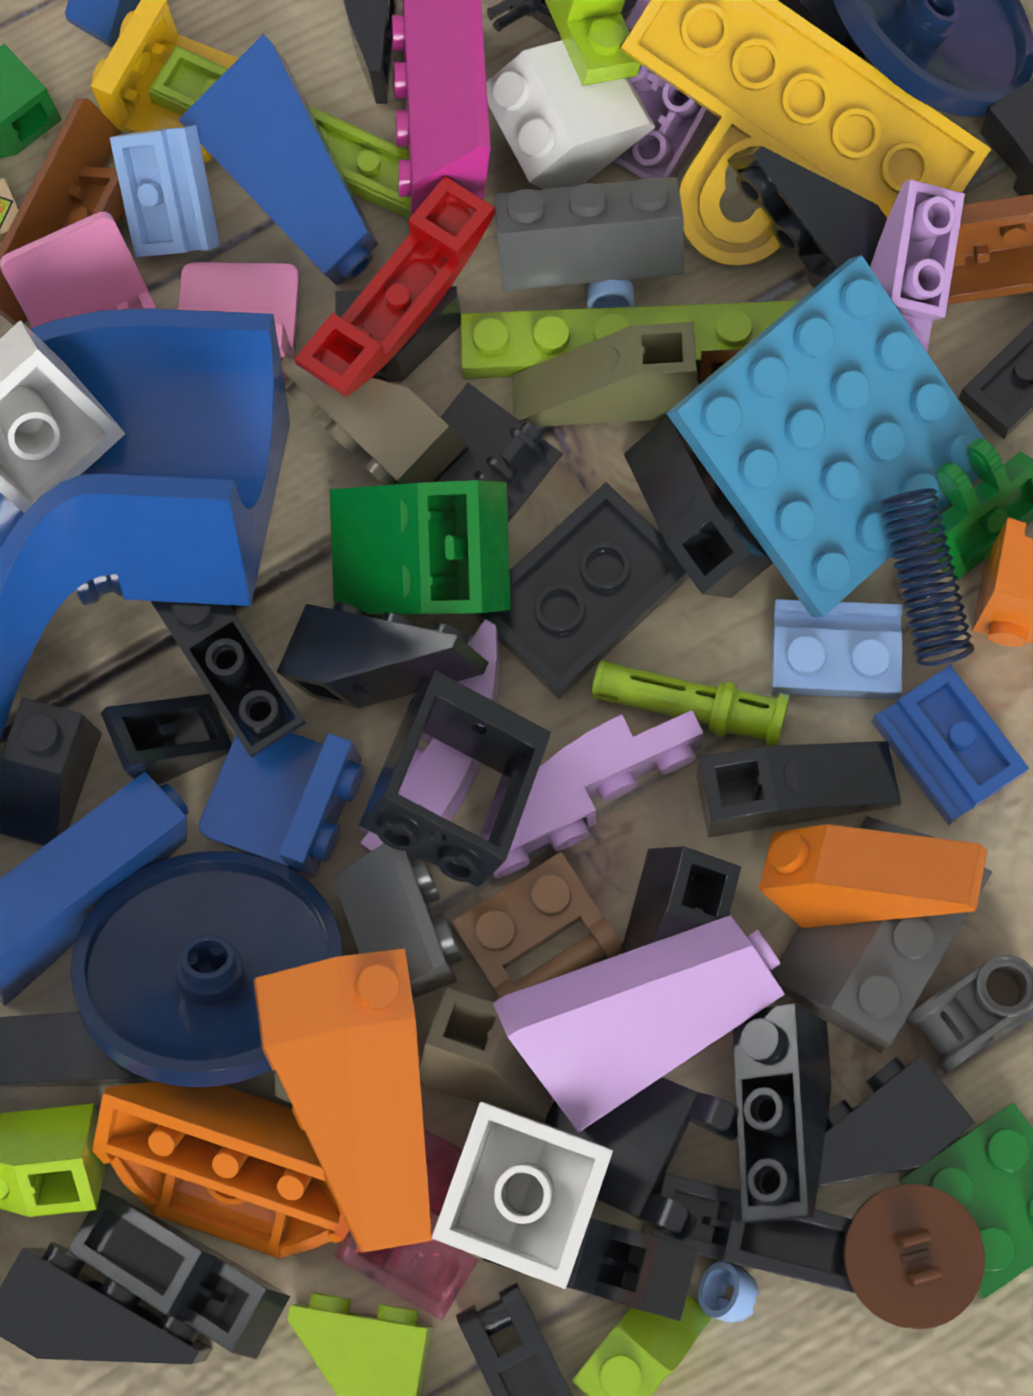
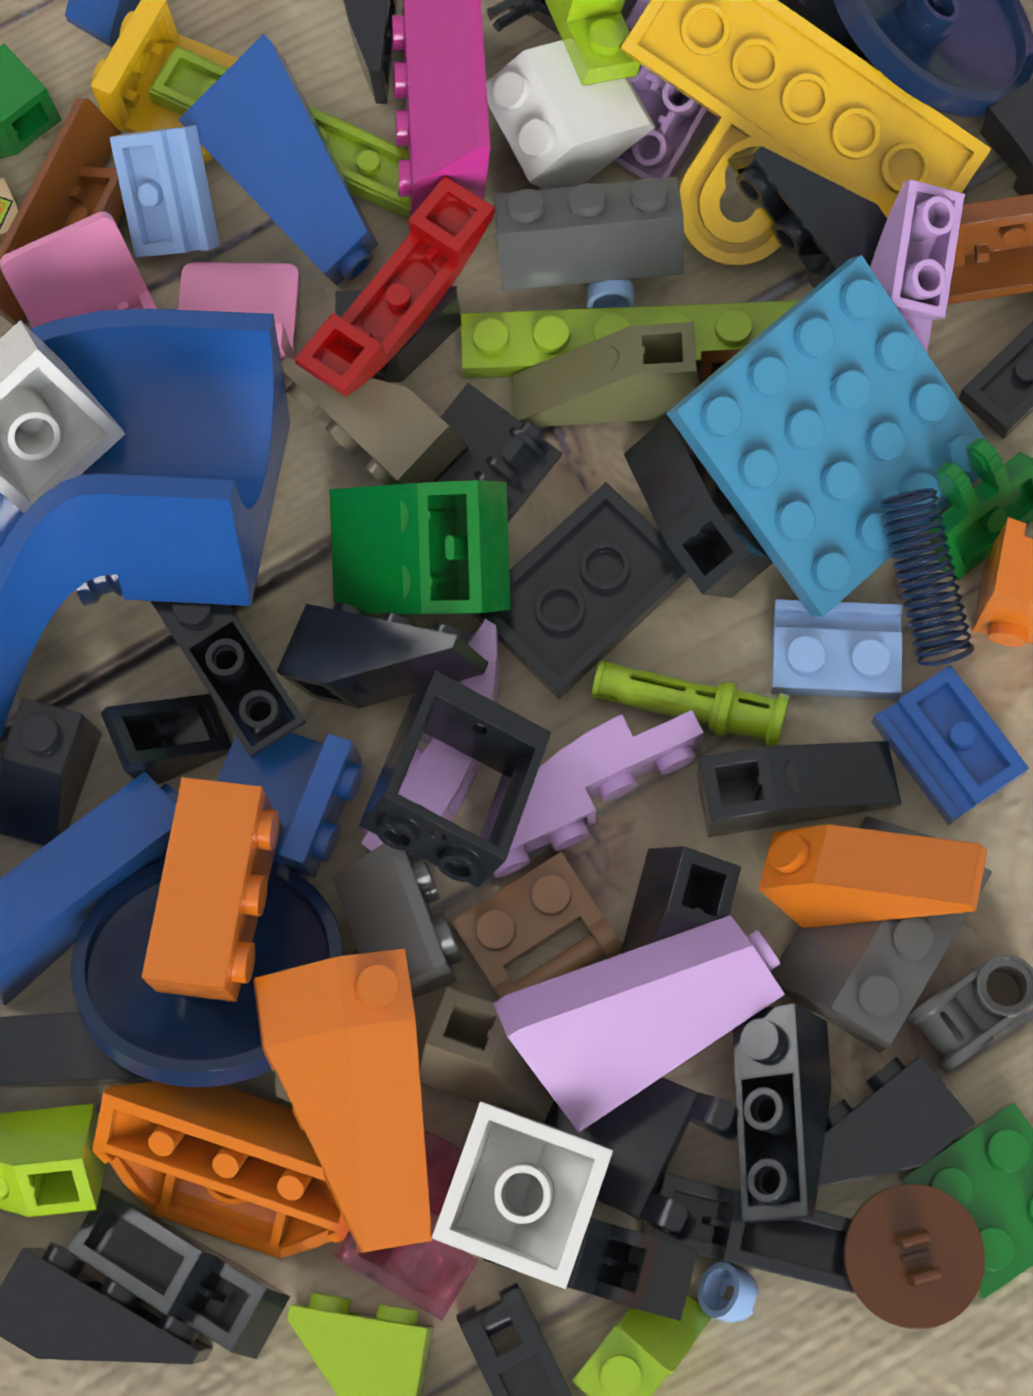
none -> orange wedge [141,777,282,1002]

